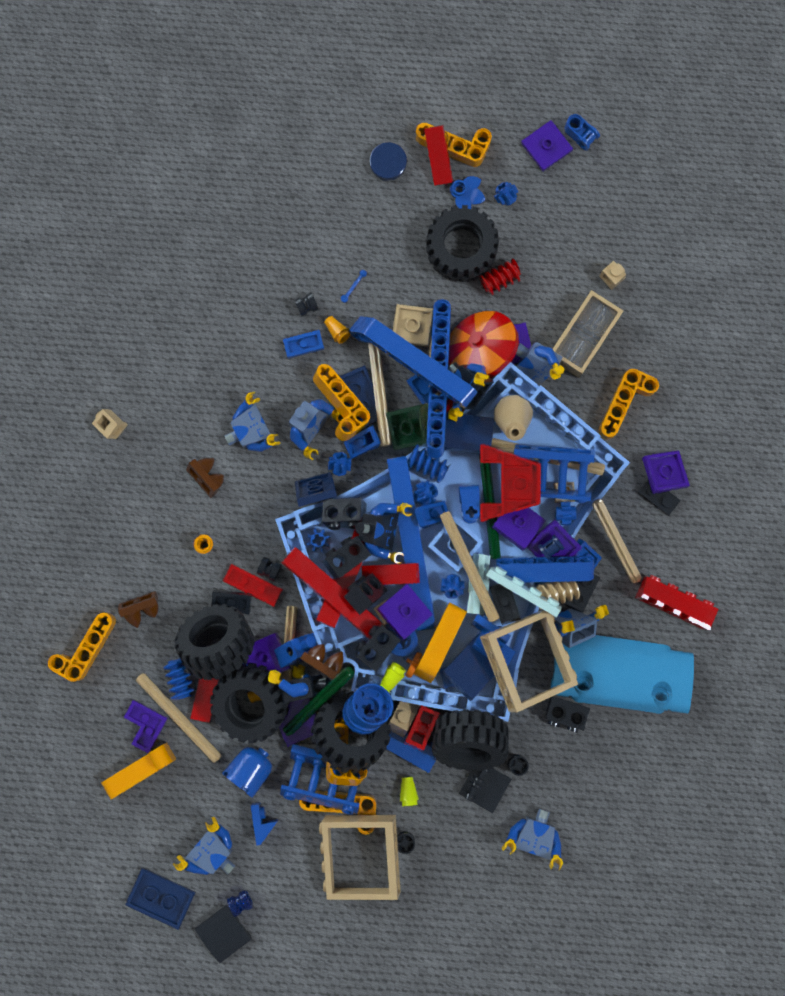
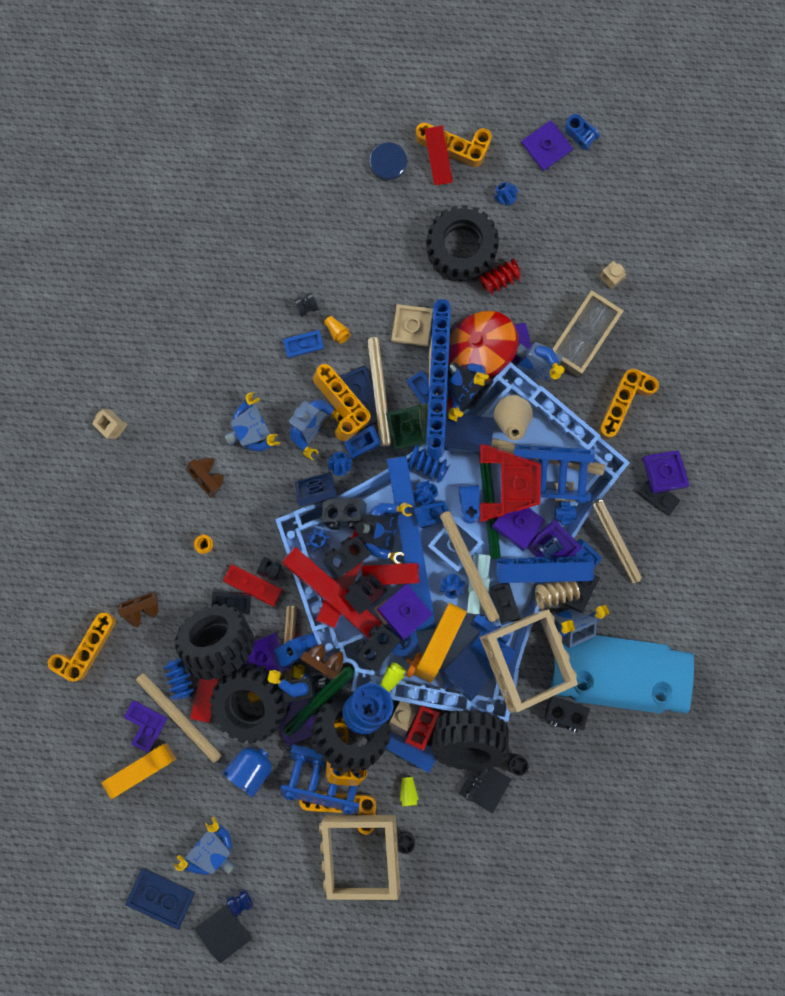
blue slope [251,802,279,846] -> none
blue hinge [341,270,367,303] -> none
blue beam [349,316,477,408] -> none
blue plate [450,176,485,209] -> none
light aqua plate [486,566,562,617] -> none
torso [502,808,563,870] -> none
red wedge [635,575,719,630] -> none

